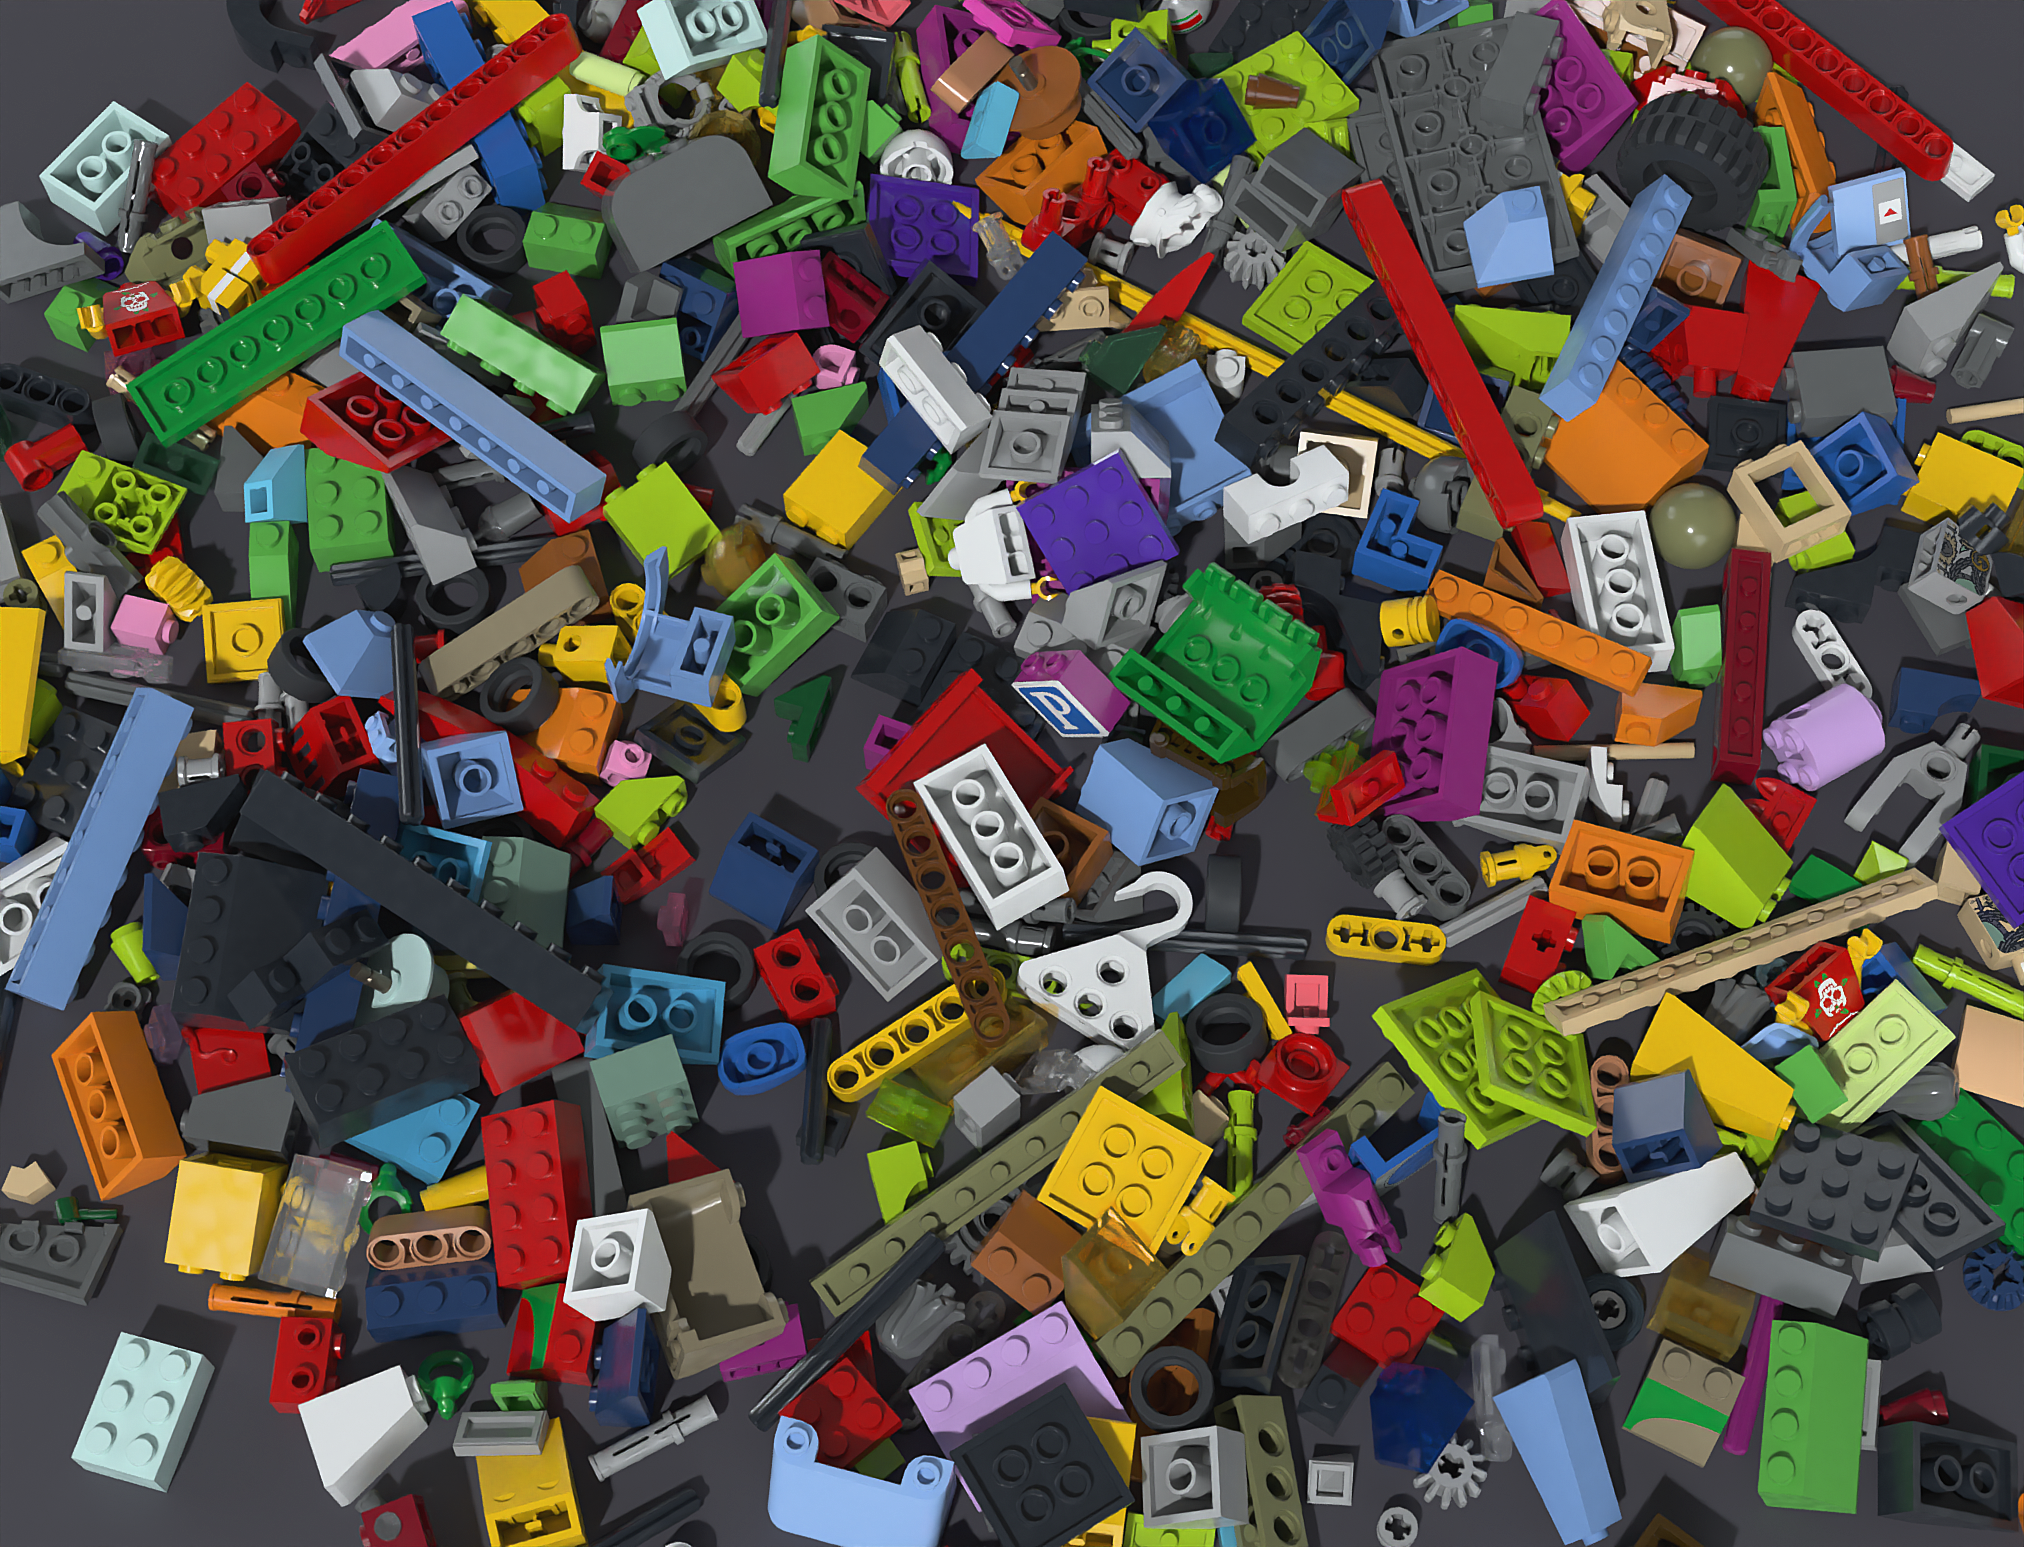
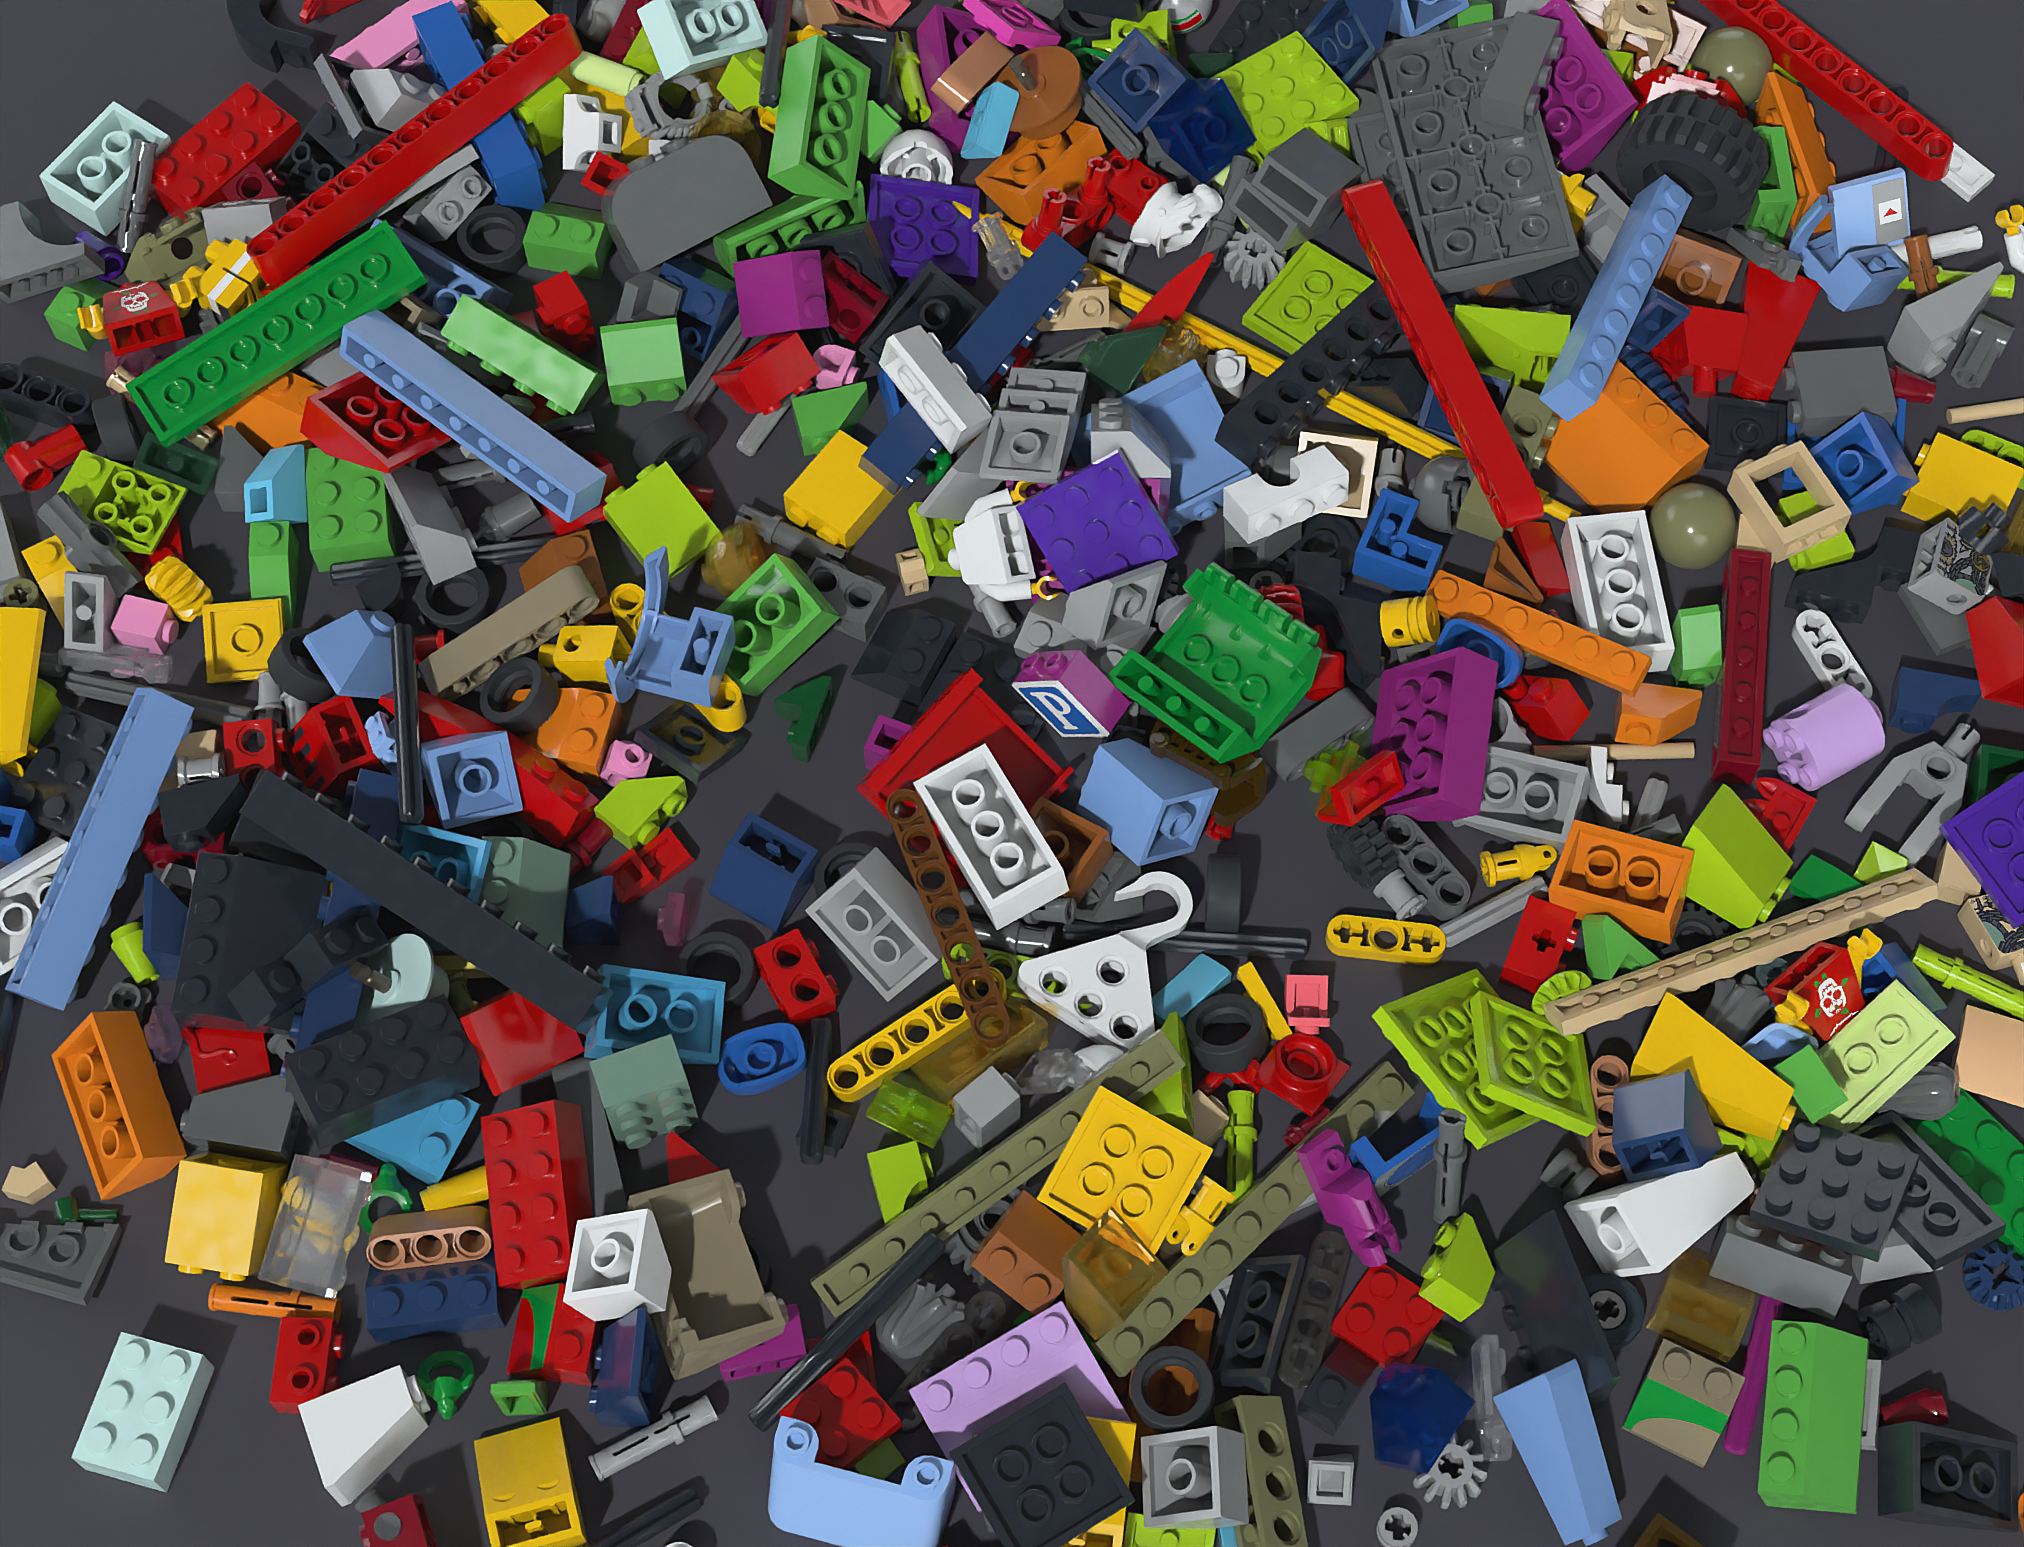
light grey tile [453,1410,550,1456] -> none
green plate [602,126,670,165] -> none
reddish brown cone [1244,73,1300,110] -> none
medium blue slope [1463,186,1554,288] -> none

